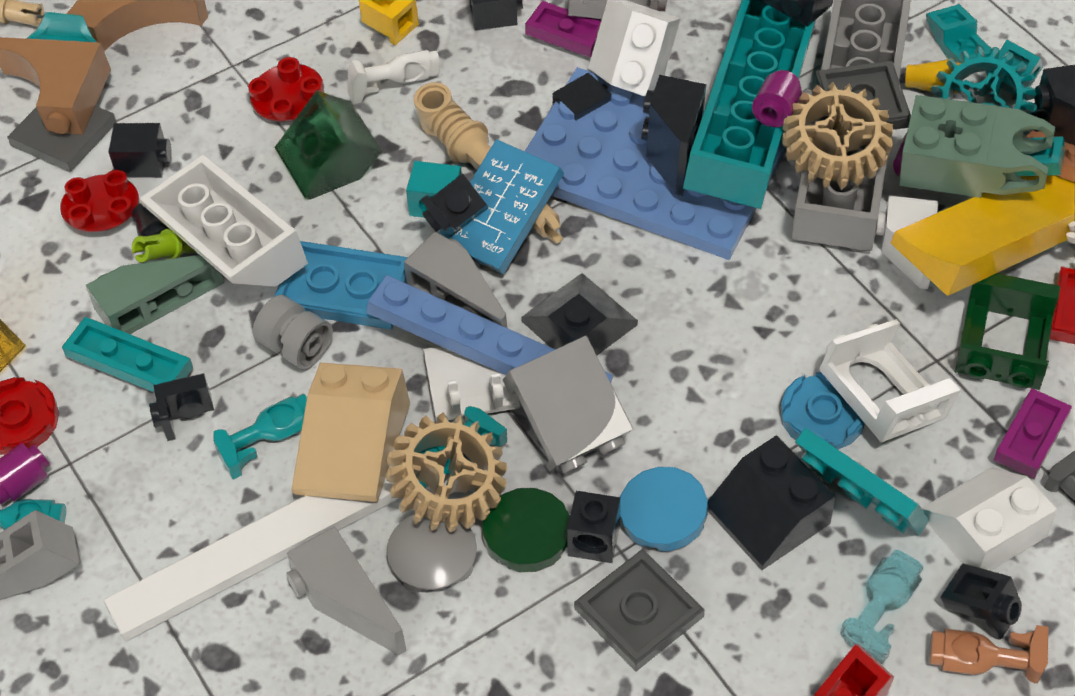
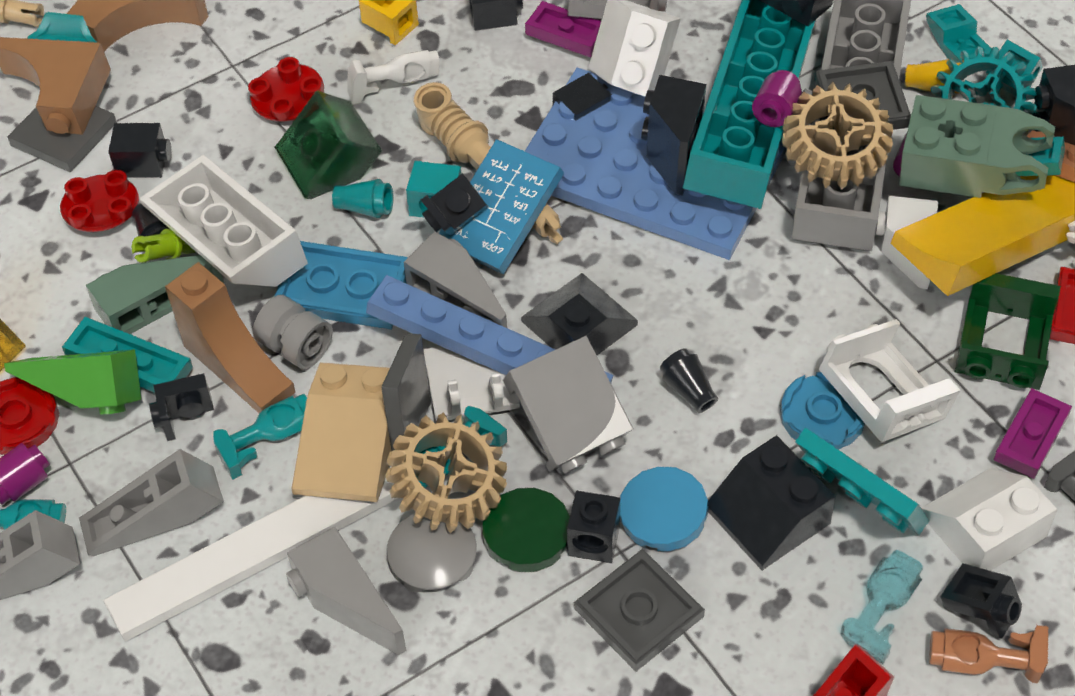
none -> bright green slope [4,349,142,414]
none -> light grey slope [79,449,224,556]
none -> medium nougat arch [165,262,296,413]
none -> teal cone [332,179,394,218]
none -> dark grey tile [381,333,431,451]
none -> black cone [660,348,718,413]

